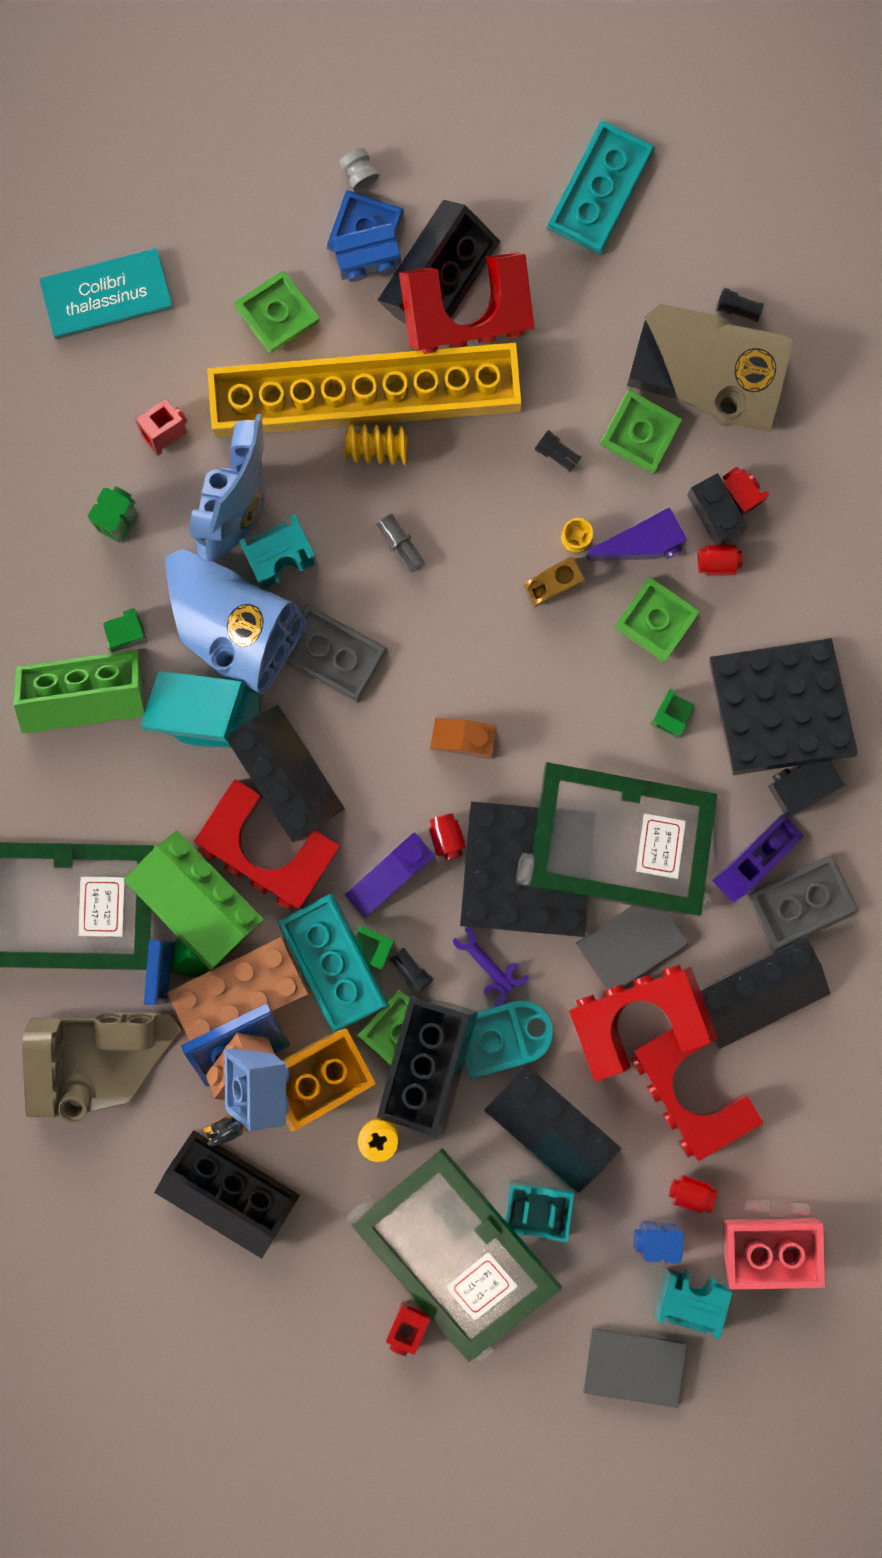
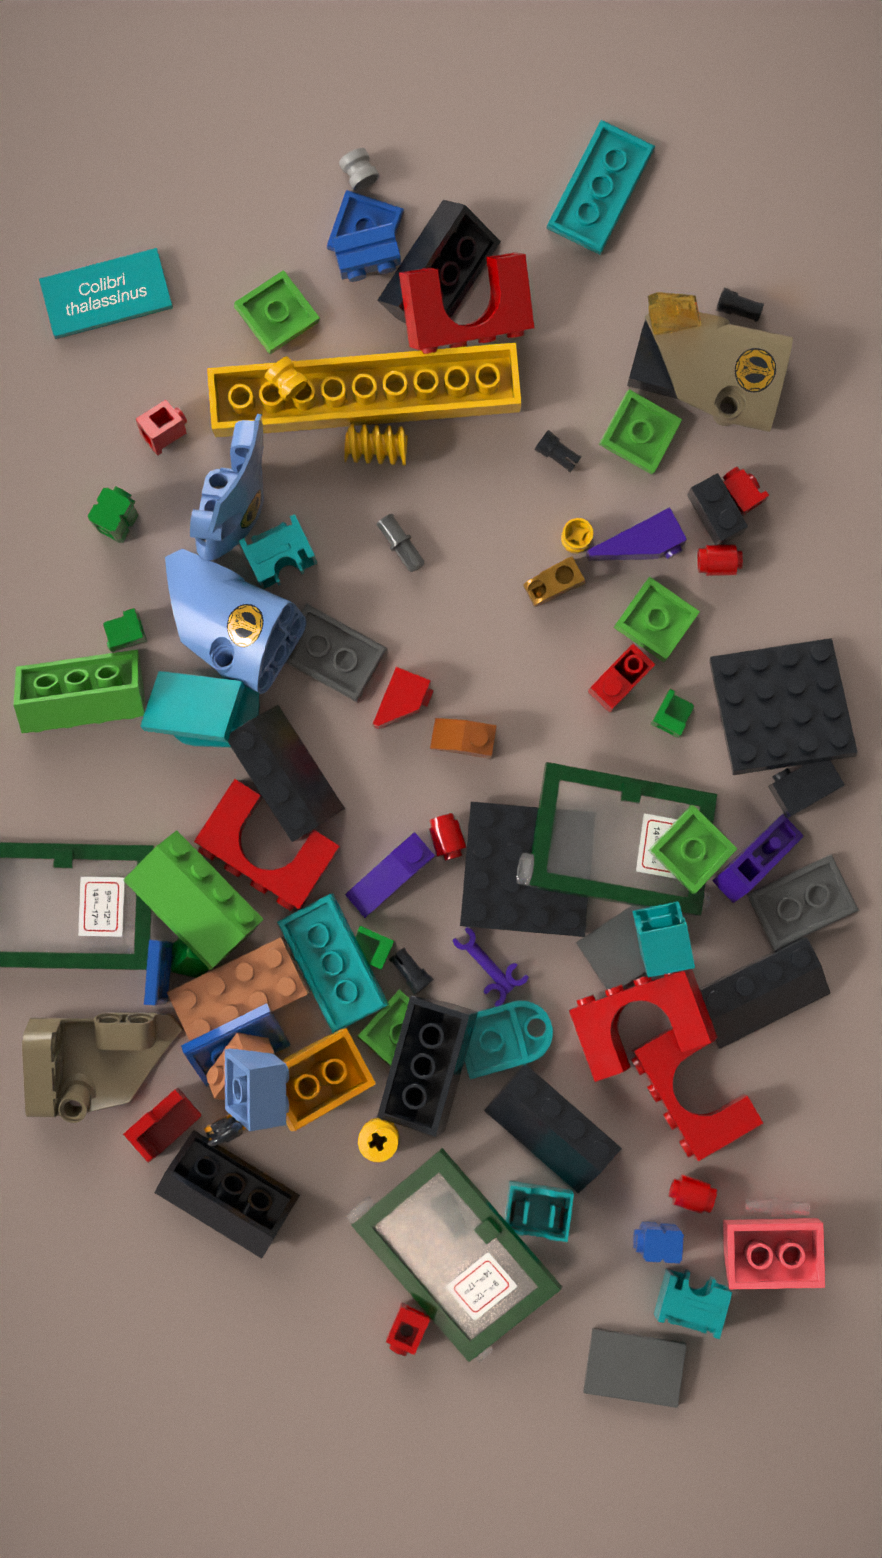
none -> red panel [123,1088,202,1163]
none -> yellow wheel [265,356,308,401]
none -> red slope [373,667,434,729]
none -> red slope [588,643,656,713]
none -> teal piece [632,901,695,978]
none -> clear yellow slope [647,292,702,335]
none -> bright green plate [648,805,738,894]

